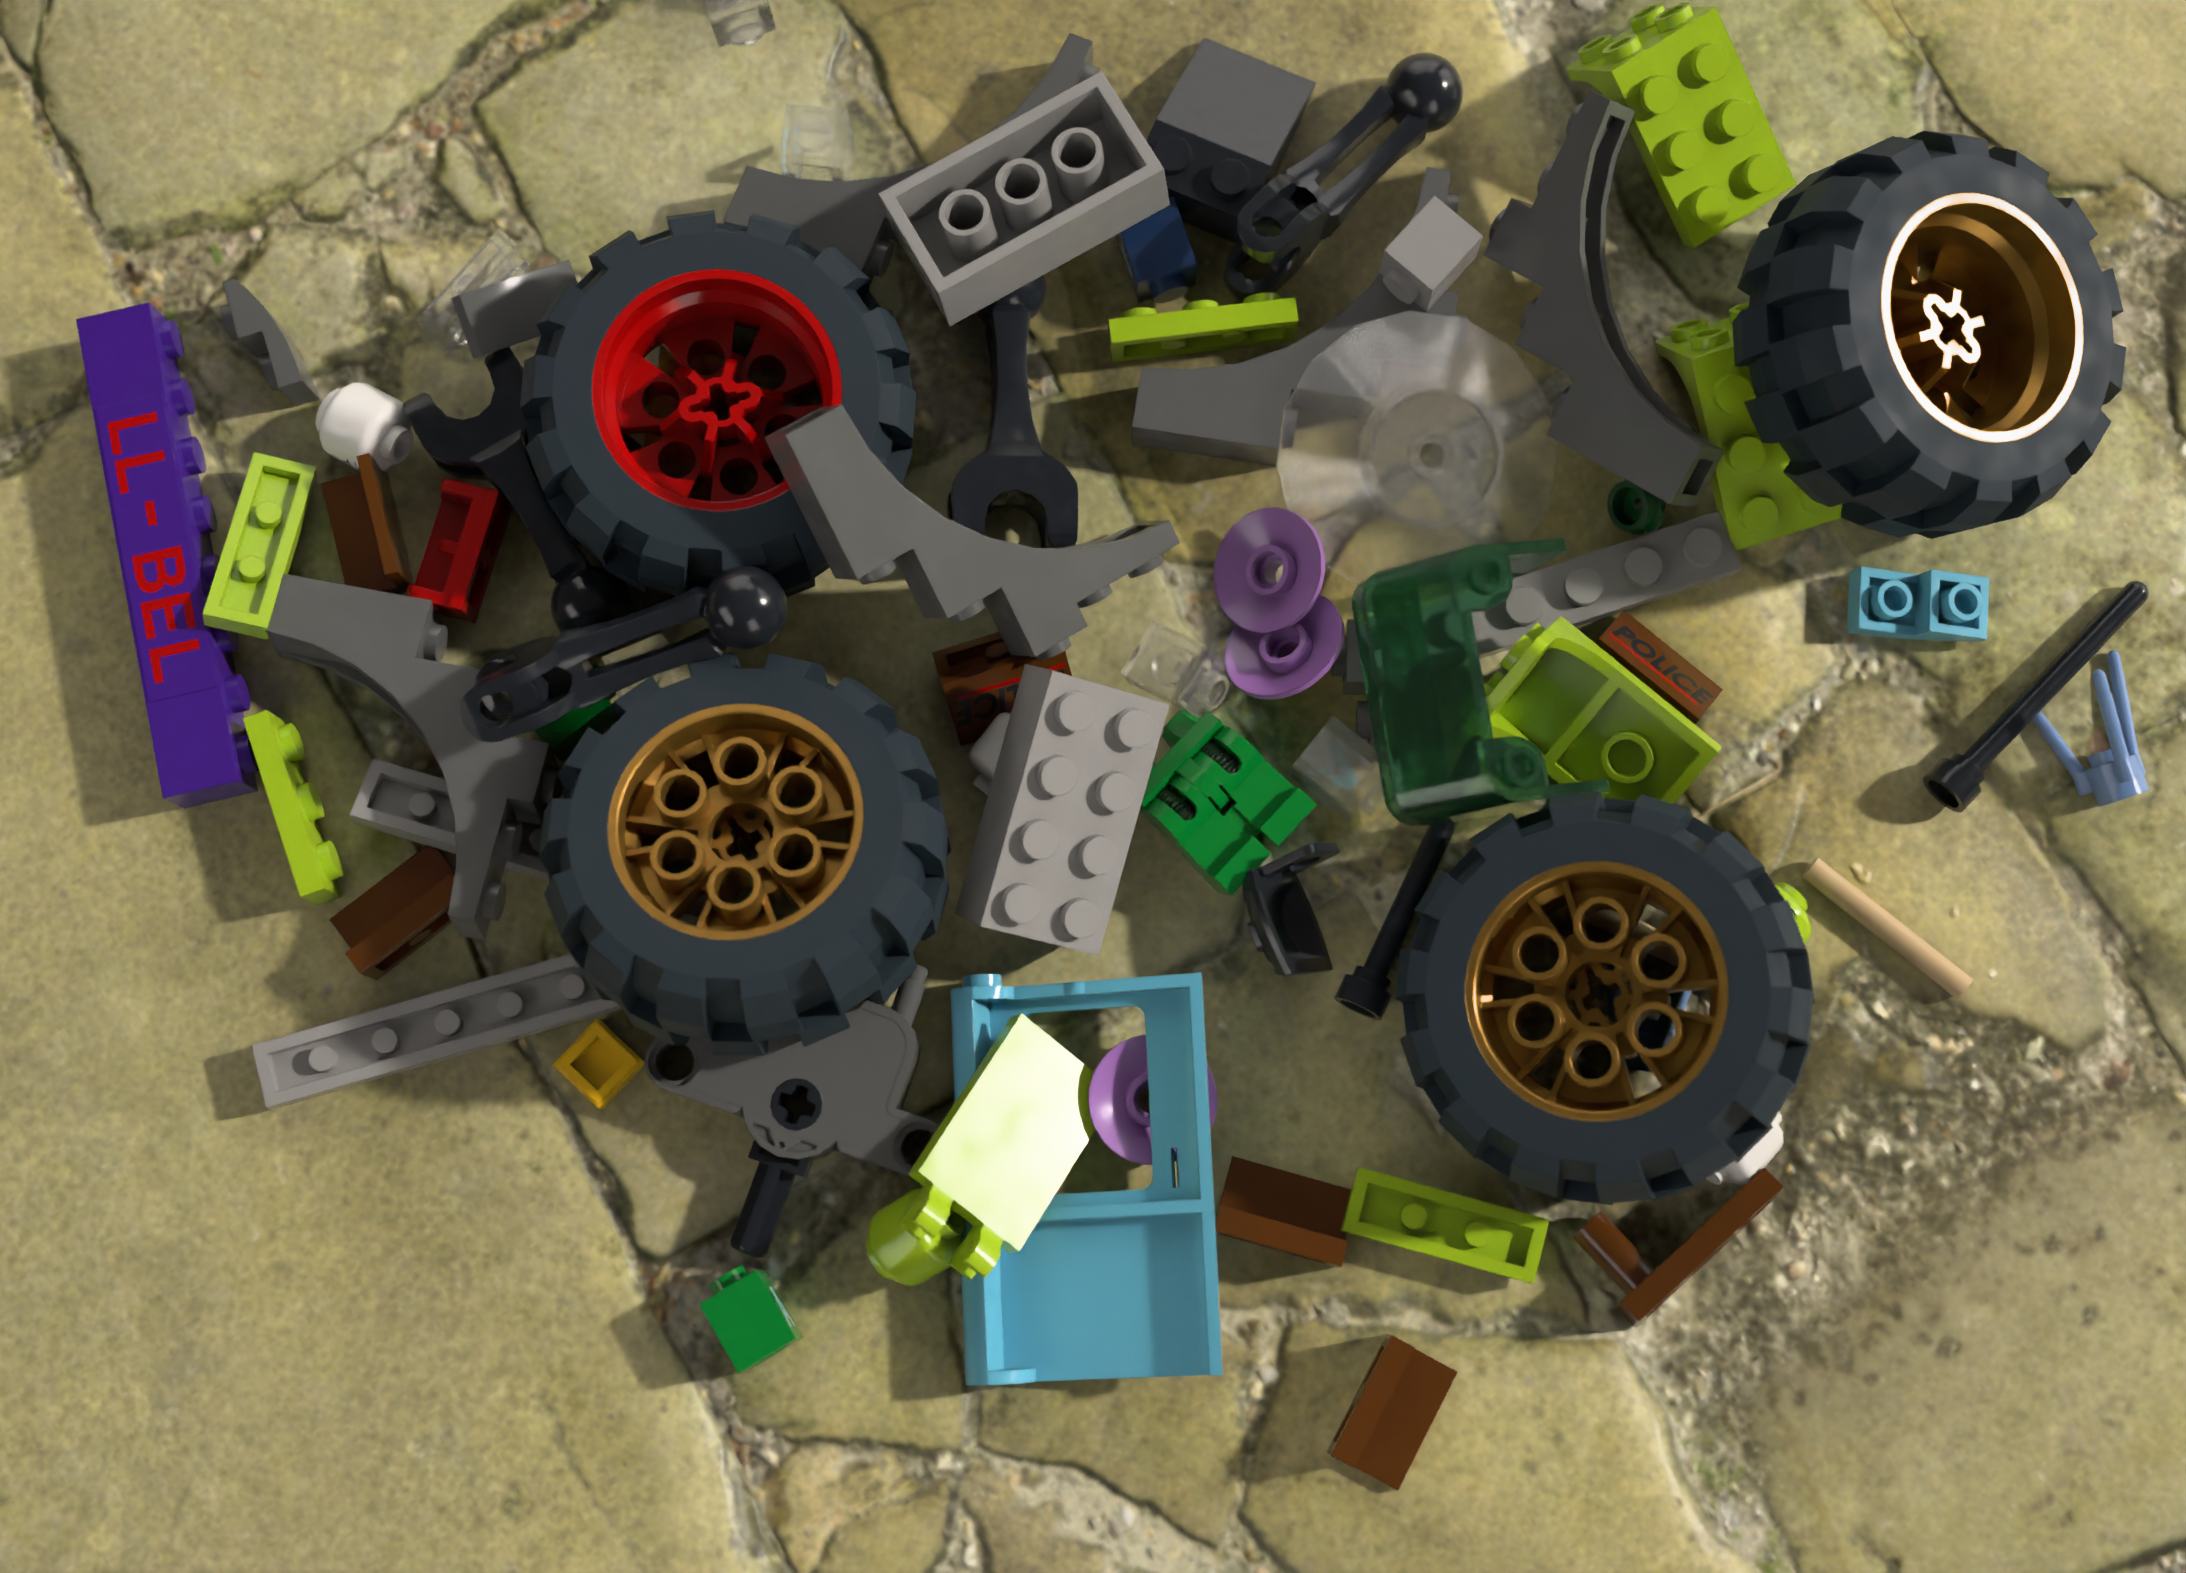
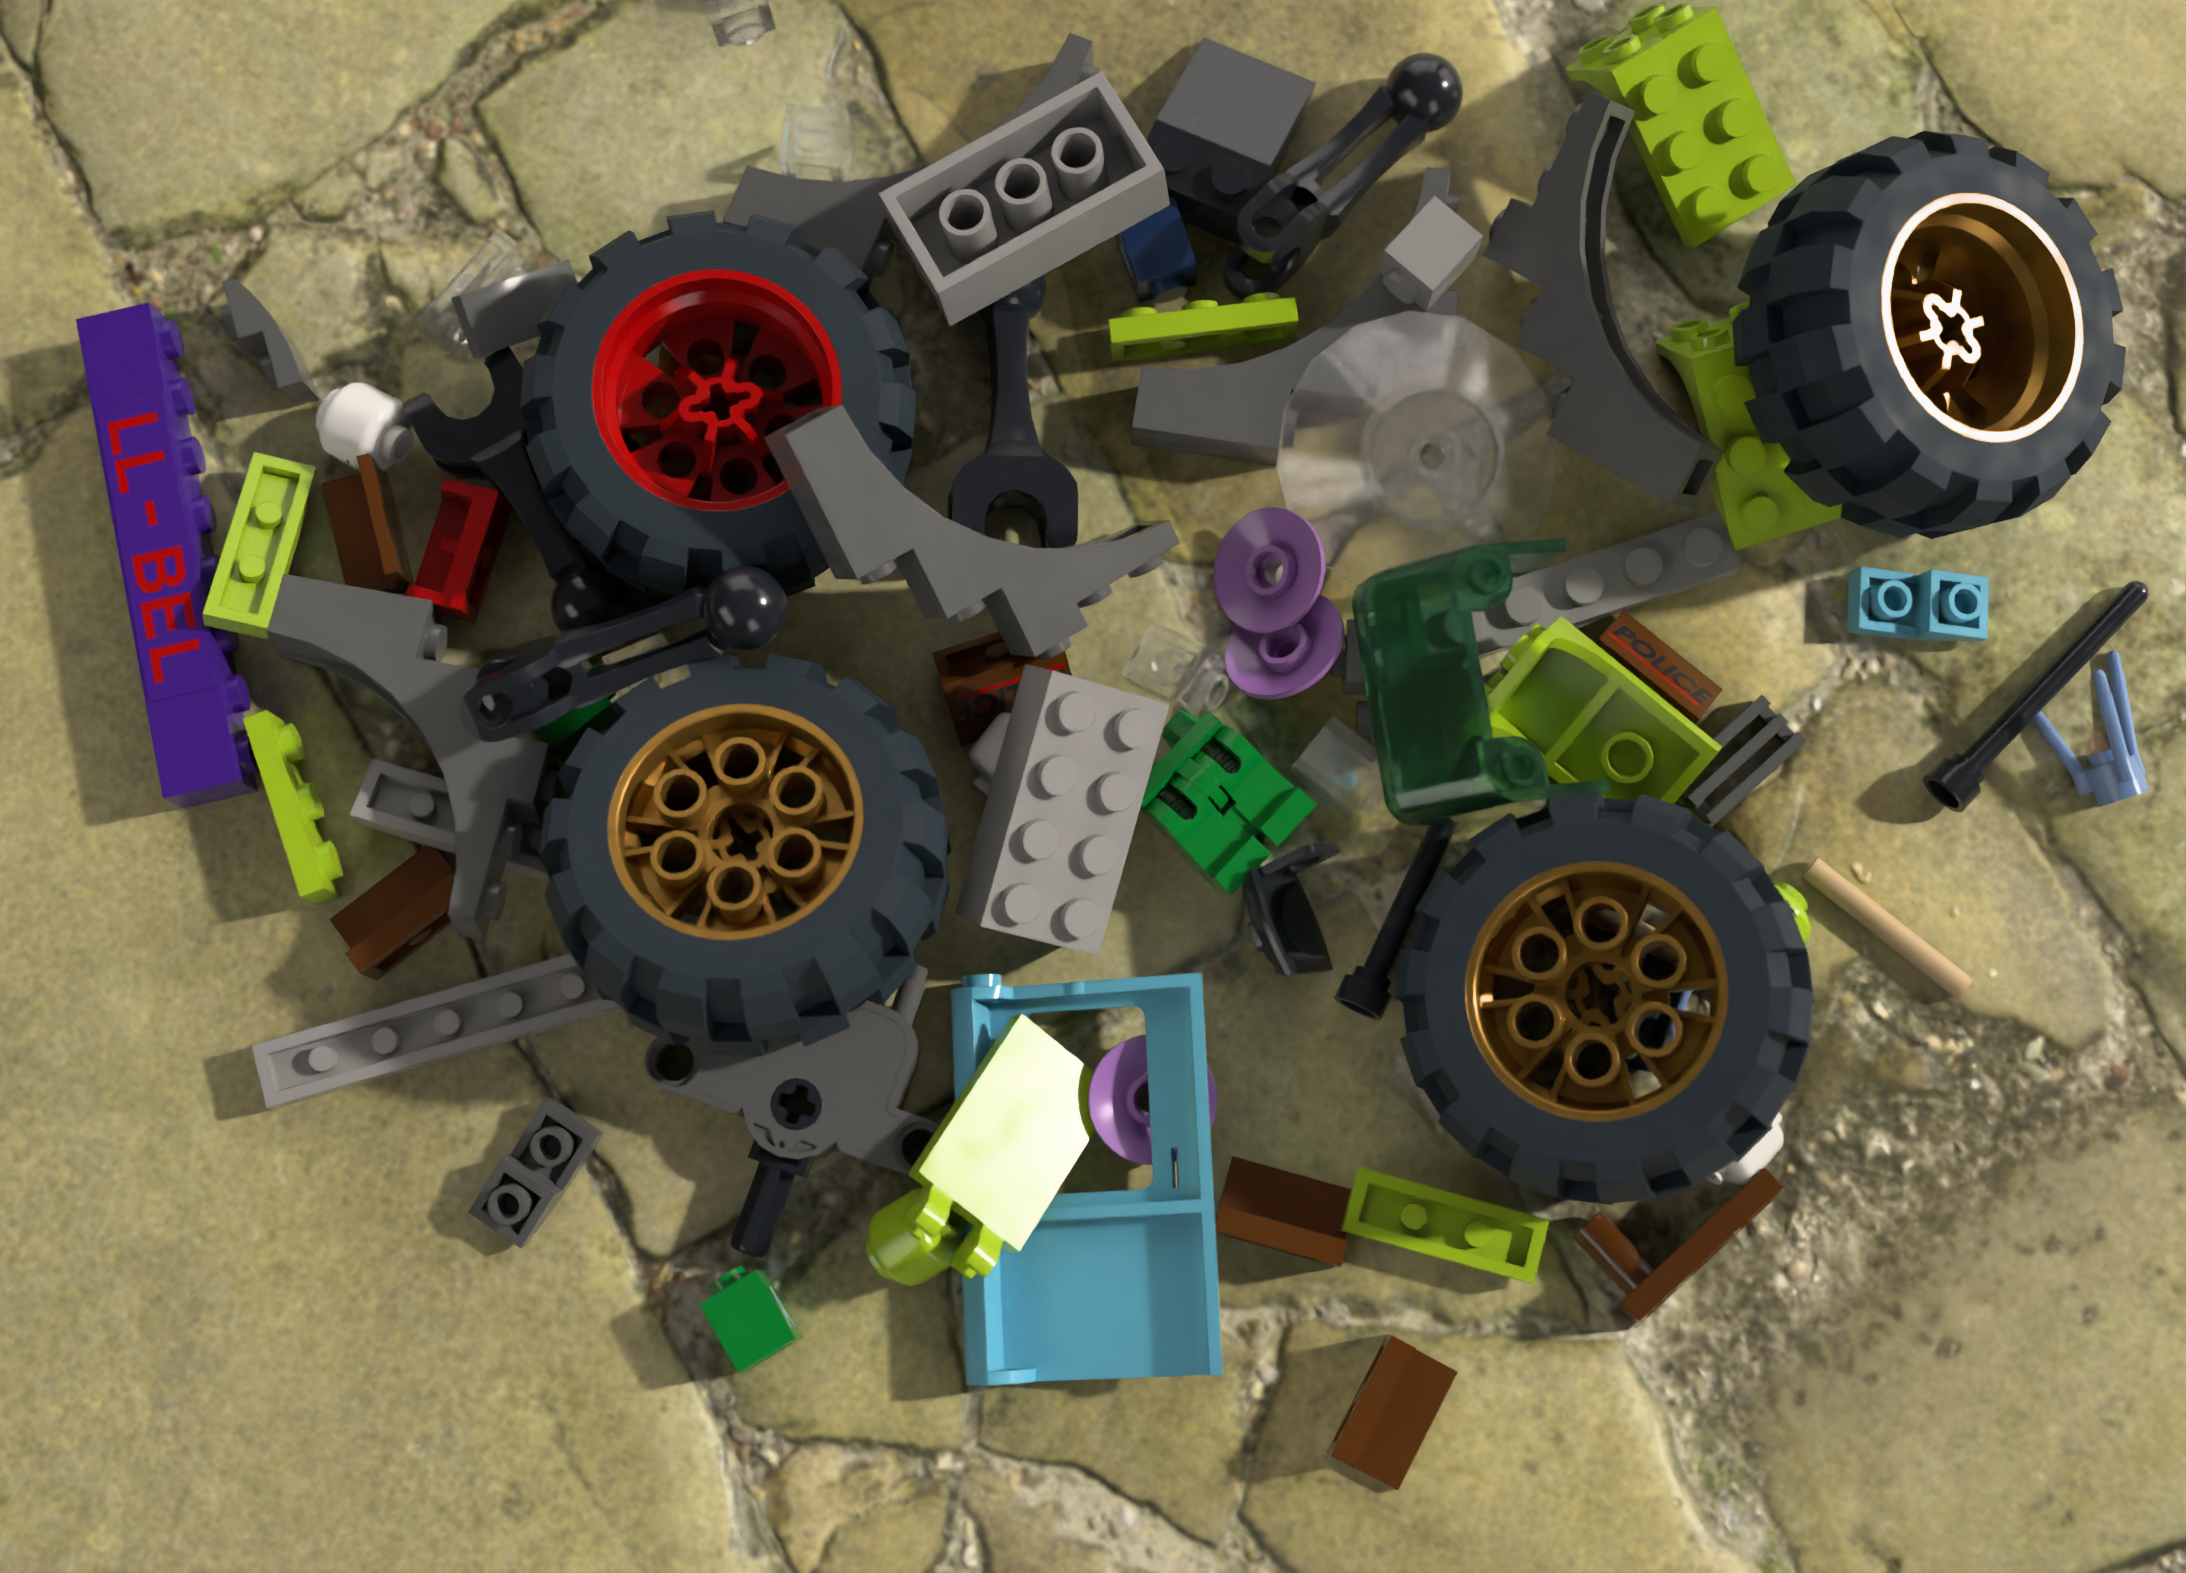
yellow tile [553,1018,645,1110] -> none
dark green plate [1607,479,1666,535] -> none
none -> dark grey slope [468,1097,604,1248]
none -> dark grey tile [1680,695,1806,827]

